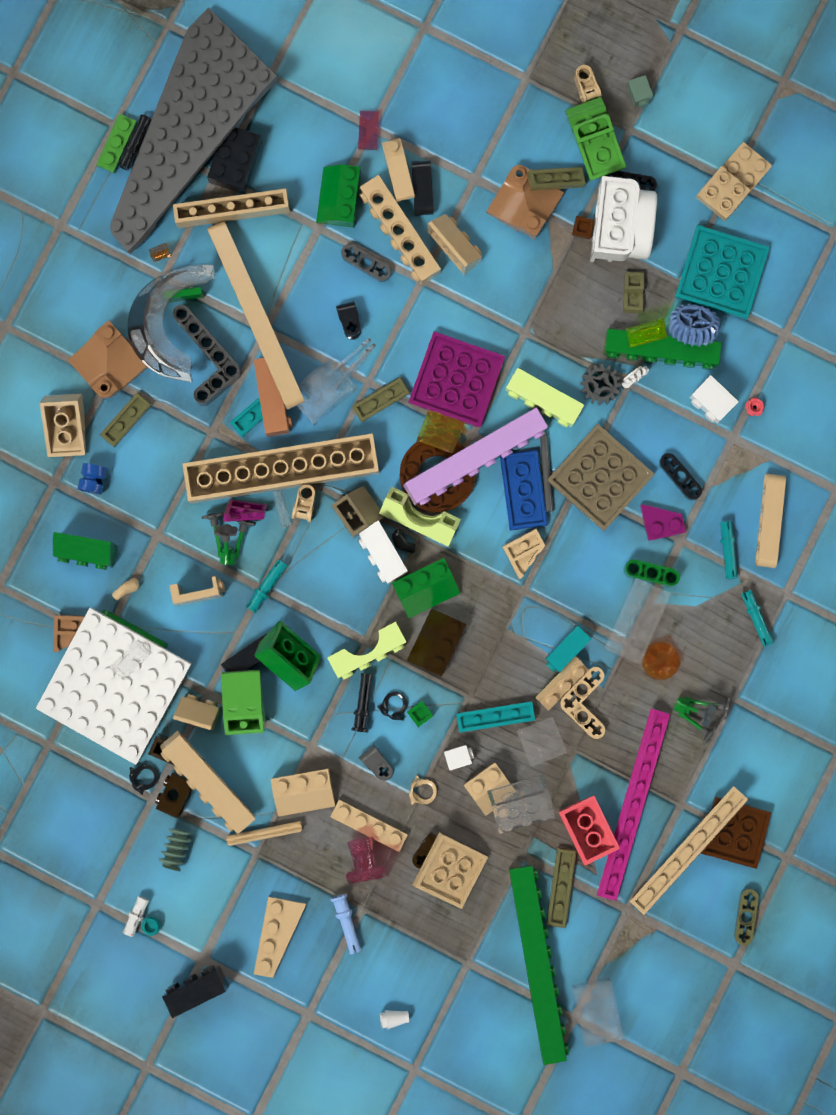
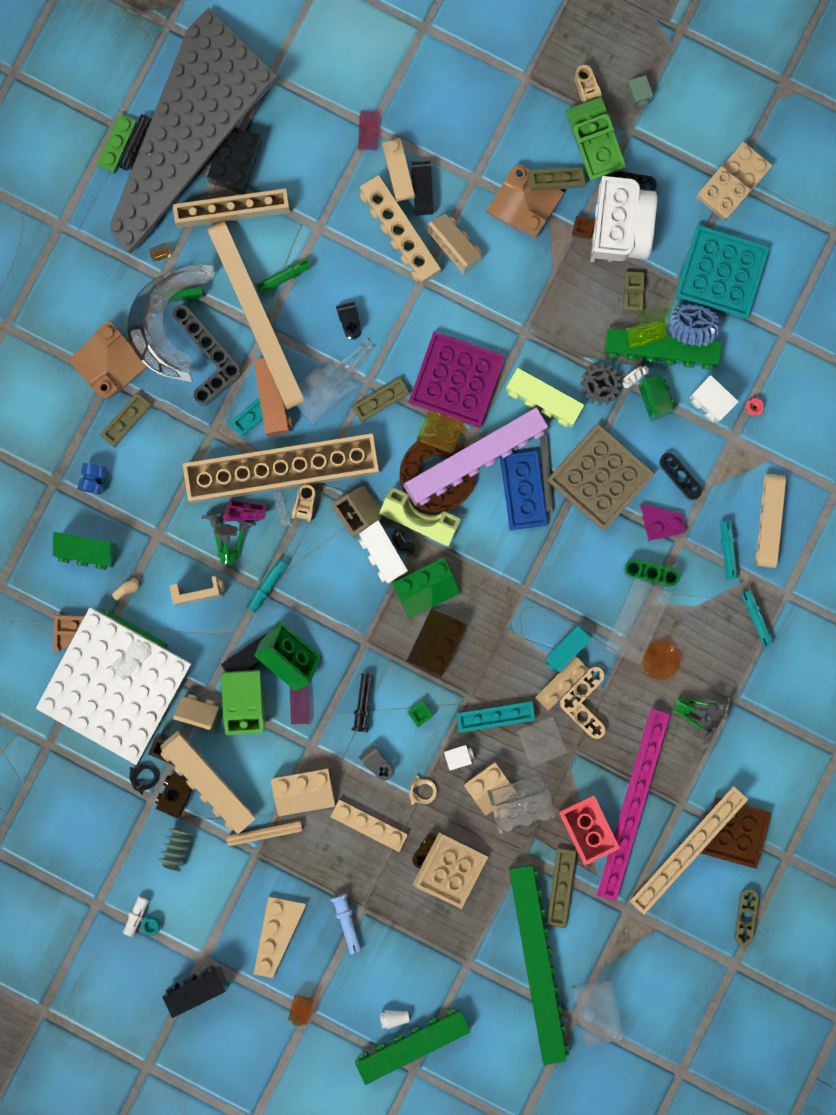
tan slope [40,394,86,457] -> none
green slope [316,164,361,228] -> none
yellowish green arch [328,622,407,680] -> none
dark grey beam [341,244,391,282] -> none
clear pink plant [346,837,387,885] -> none
black piece [377,692,407,721] -> none
tan wing [502,528,545,579] -> none
none -> green pin [256,258,311,295]
none -> clear orange brick [288,994,314,1027]
none -> clear pink tile [289,685,311,725]
none -> green brick [355,1008,471,1085]
none -> green slope [638,375,676,421]

